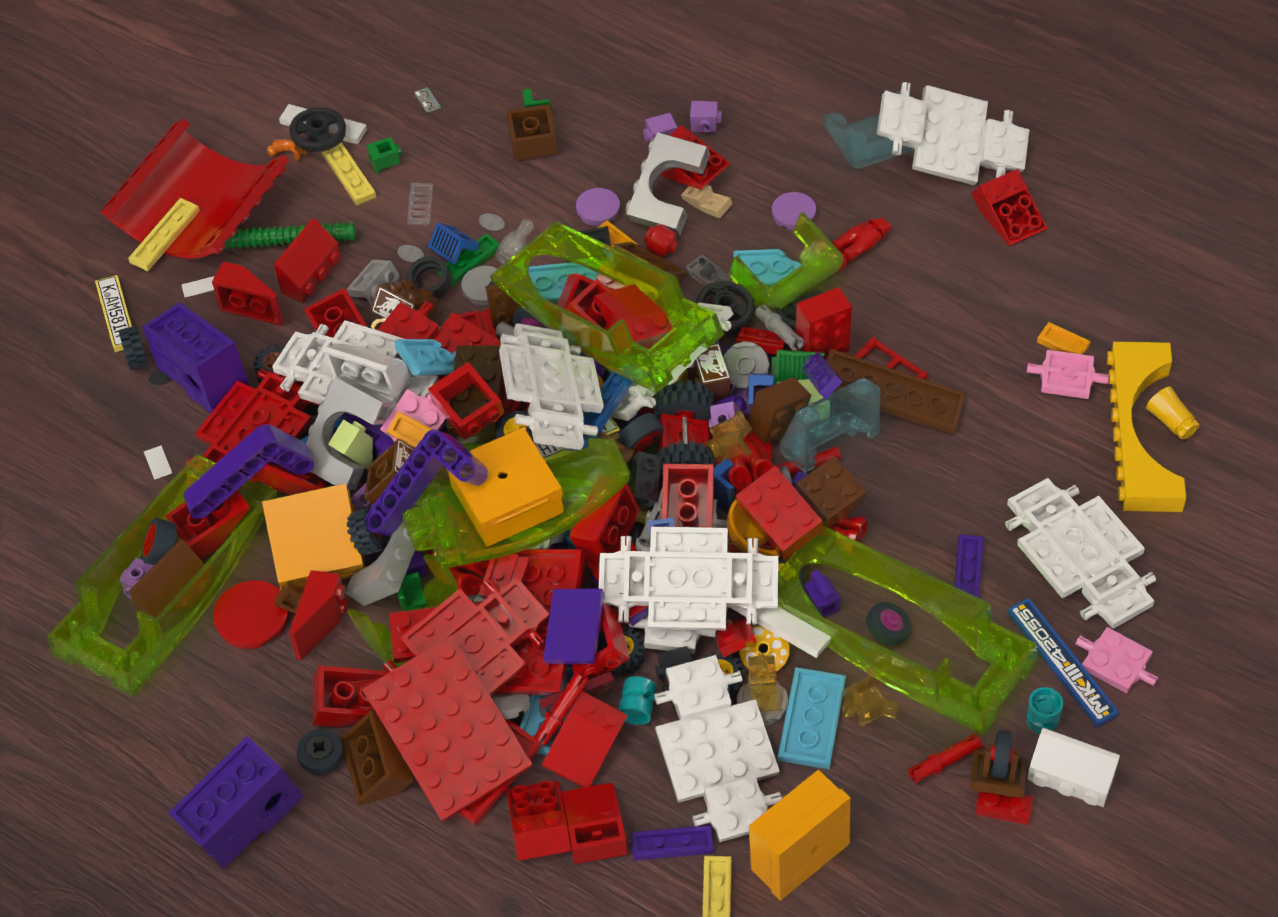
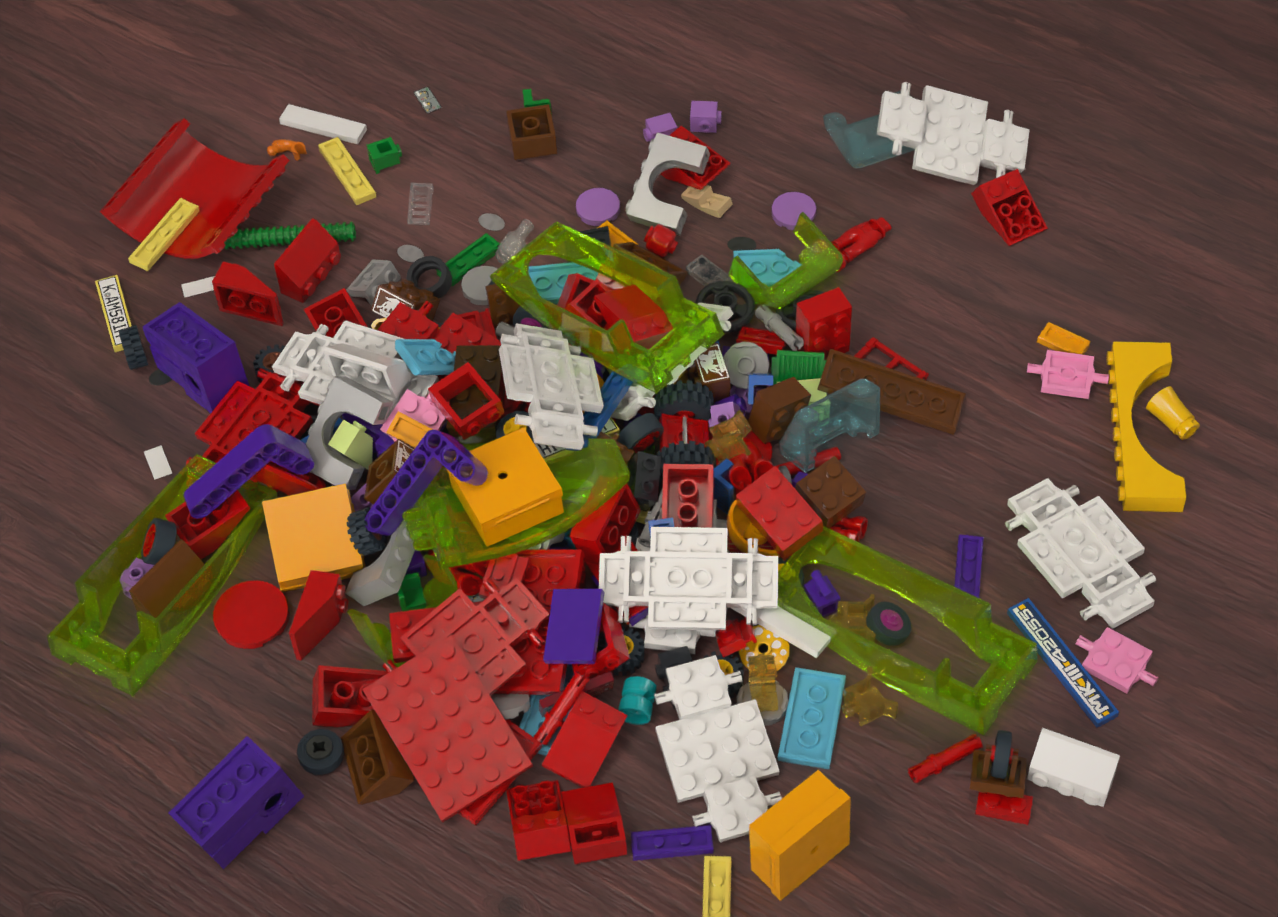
reddish brown plate [274,582,304,614] -> none
black wheel [289,107,346,152] -> none
blue panel [428,222,479,265] -> none
dark purple plate [802,351,842,399] -> none
teal wheel [1025,687,1063,734] -> none
none -> pearl dark grey sticker [727,237,756,251]
none -> clear yellow piece [829,594,876,651]

